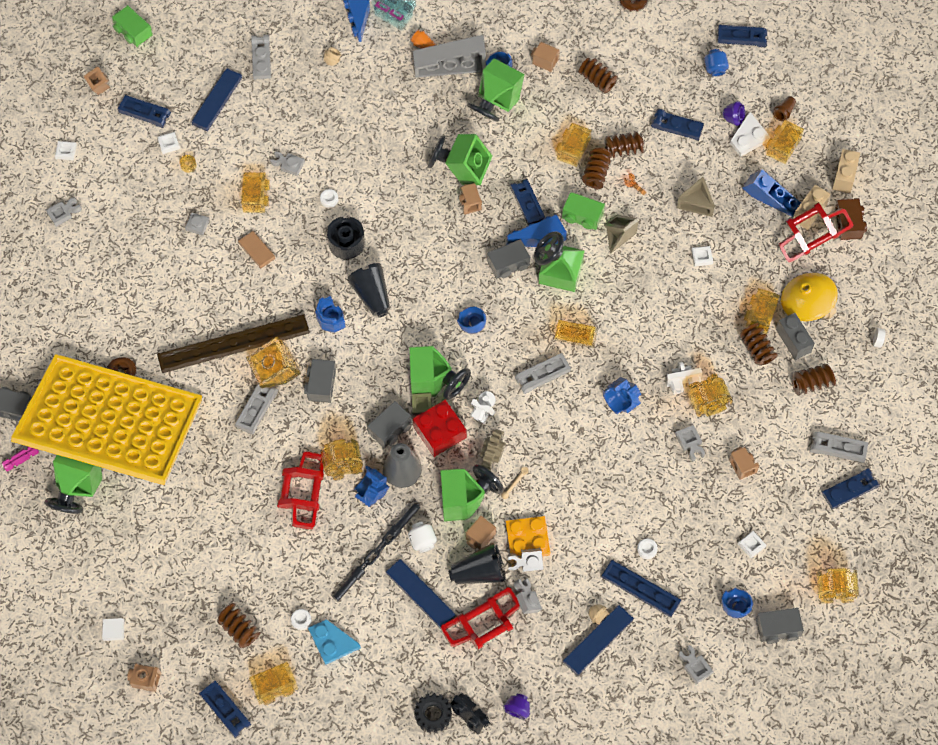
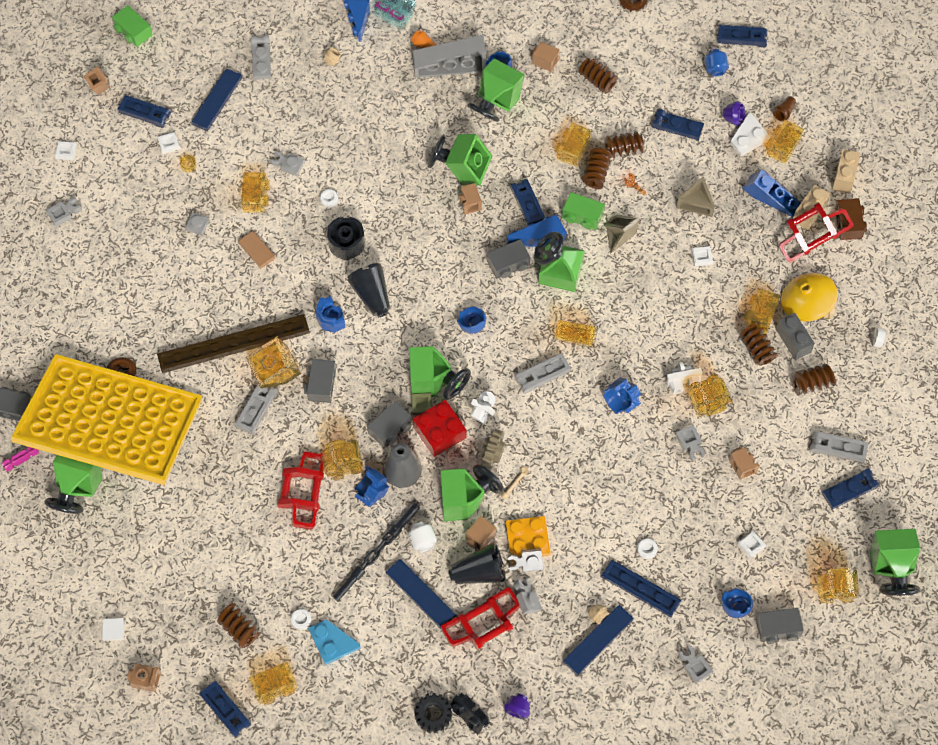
none -> bright green piece [870,529,921,596]

